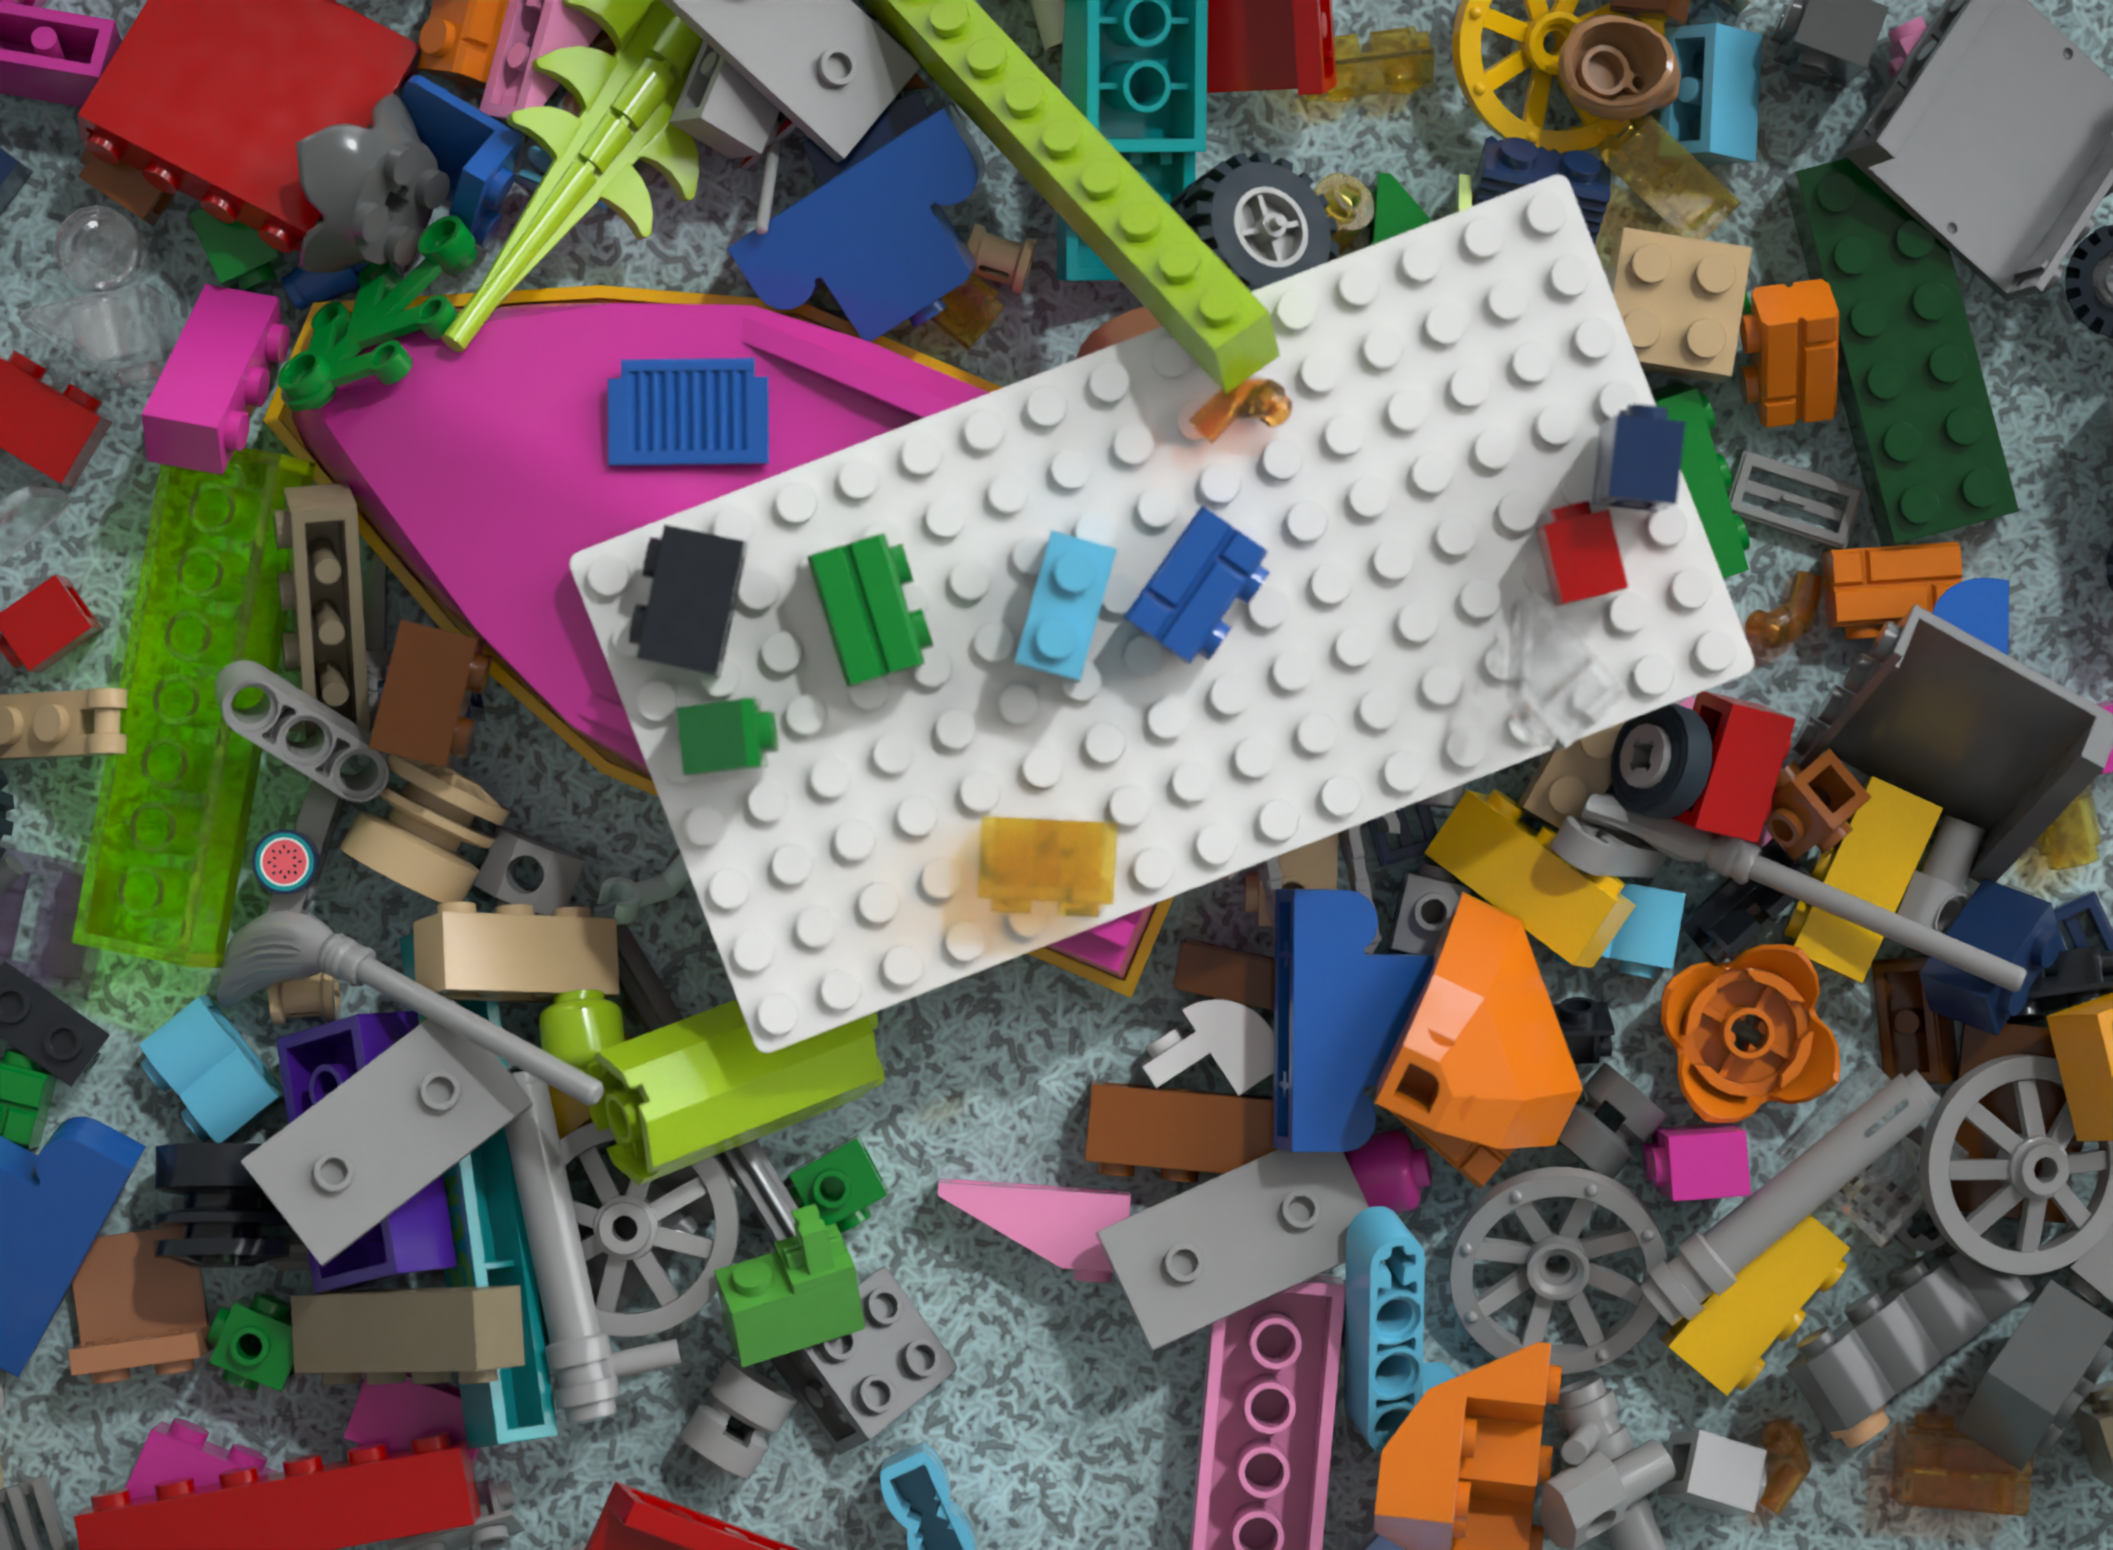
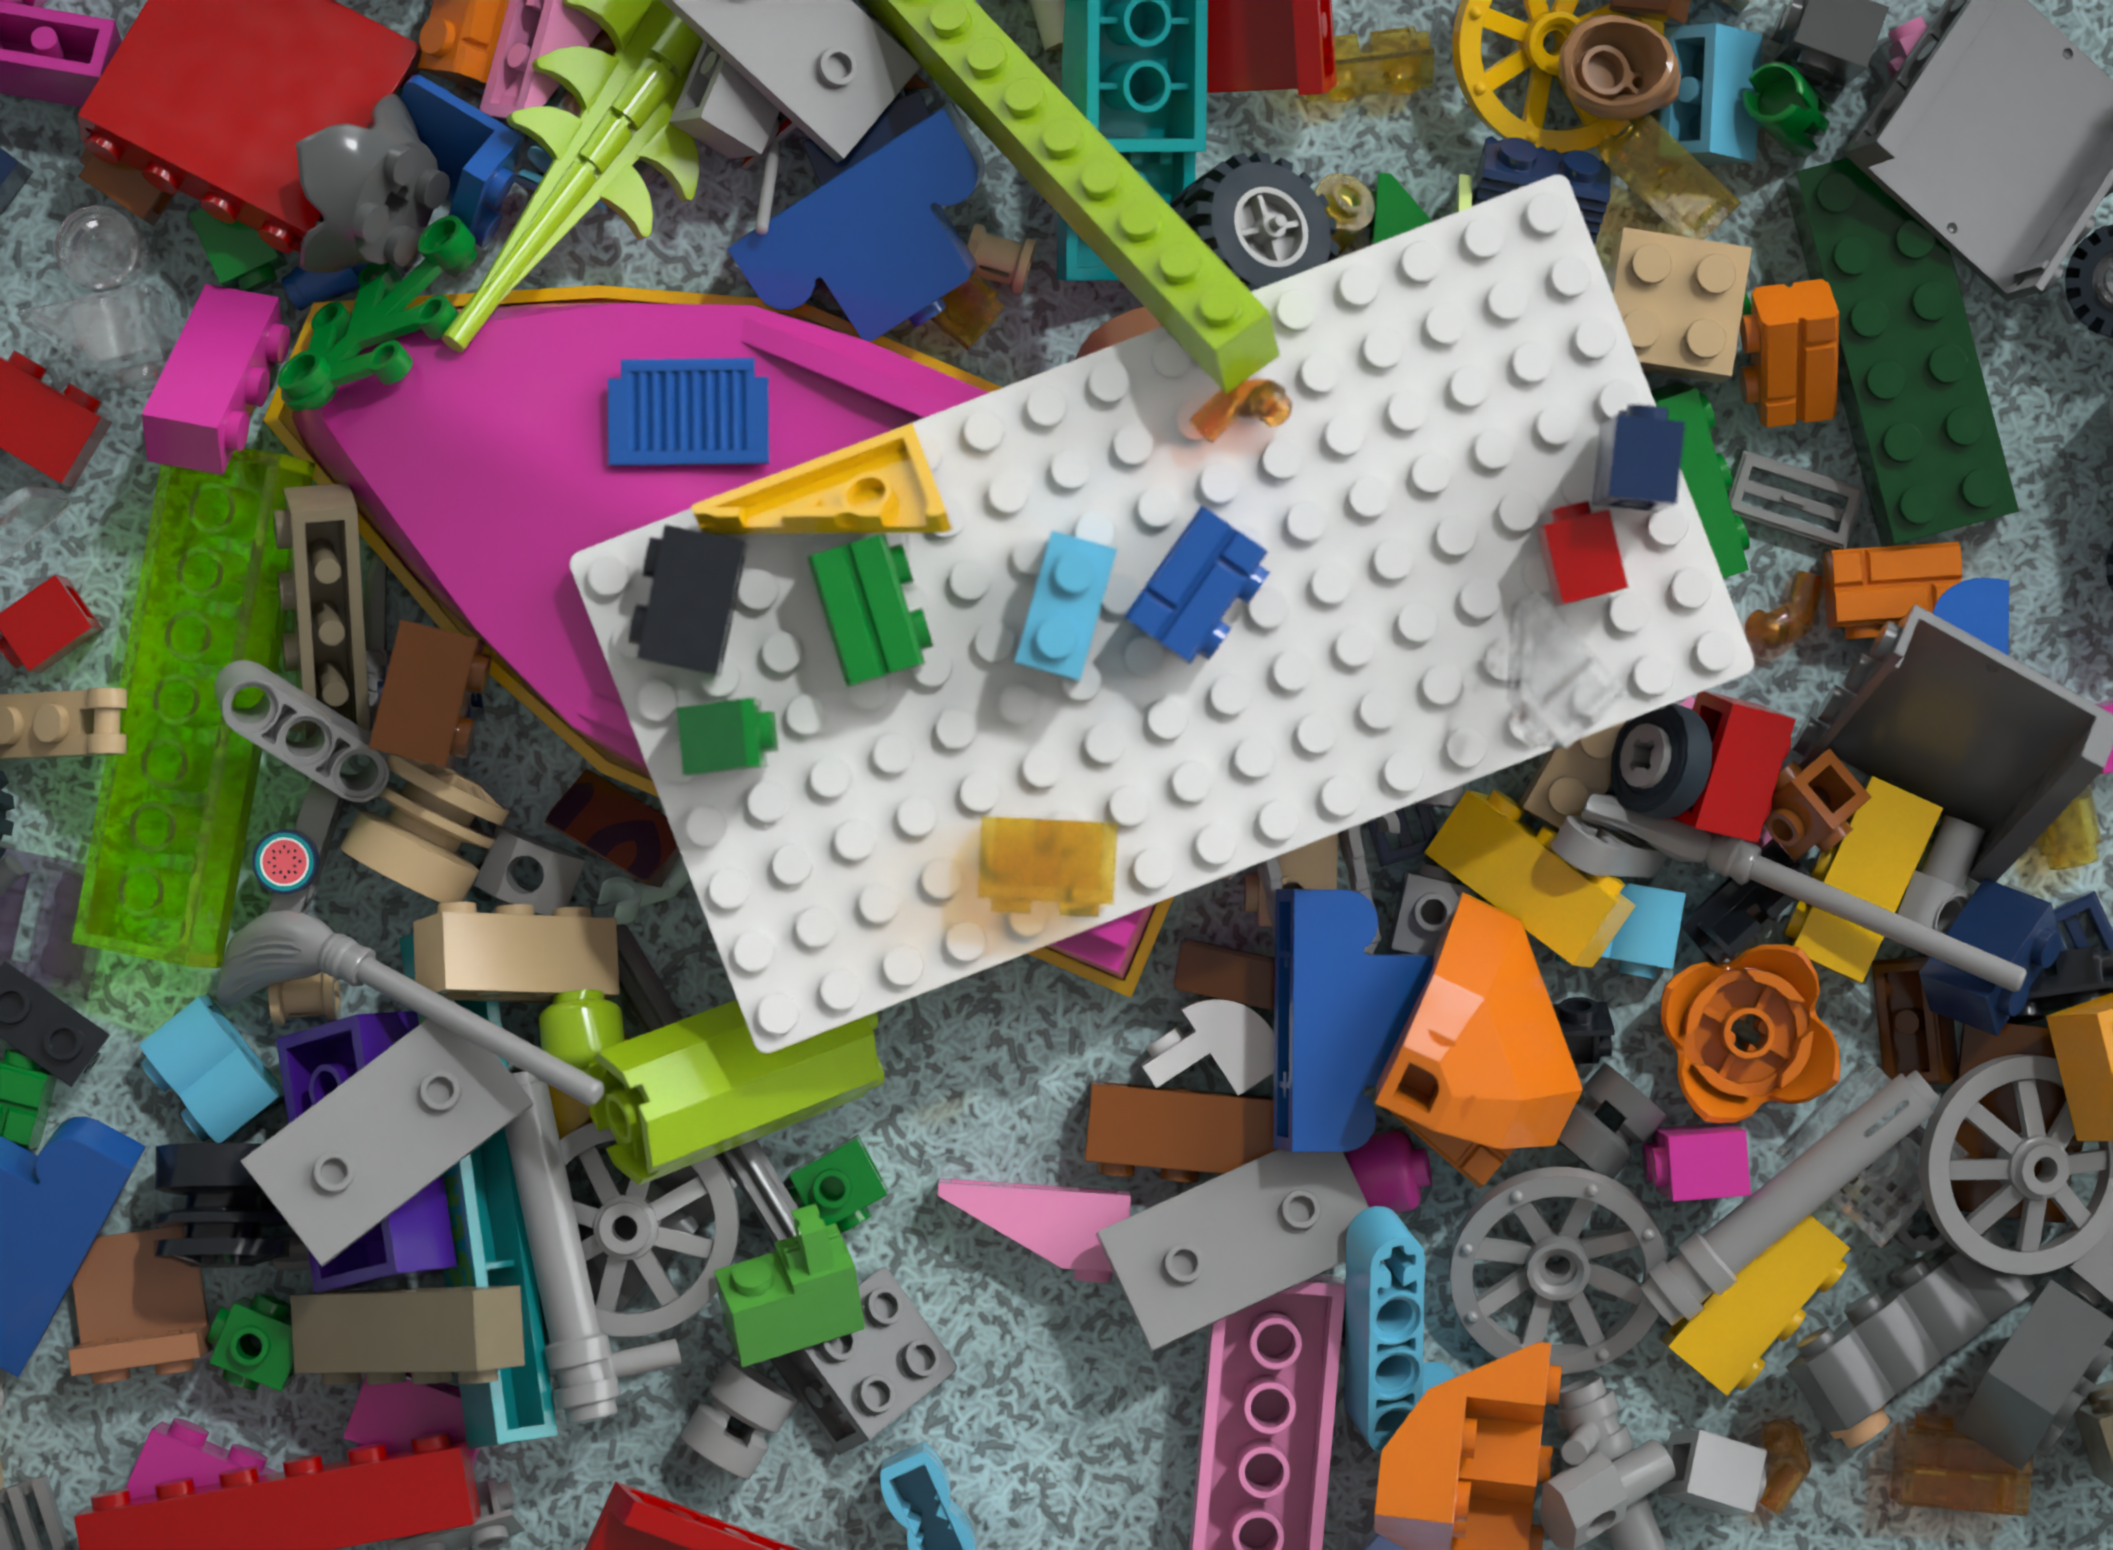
none -> slope [544,769,681,888]
none -> yellow wing [691,423,952,534]
none -> green arm [1742,62,1834,157]

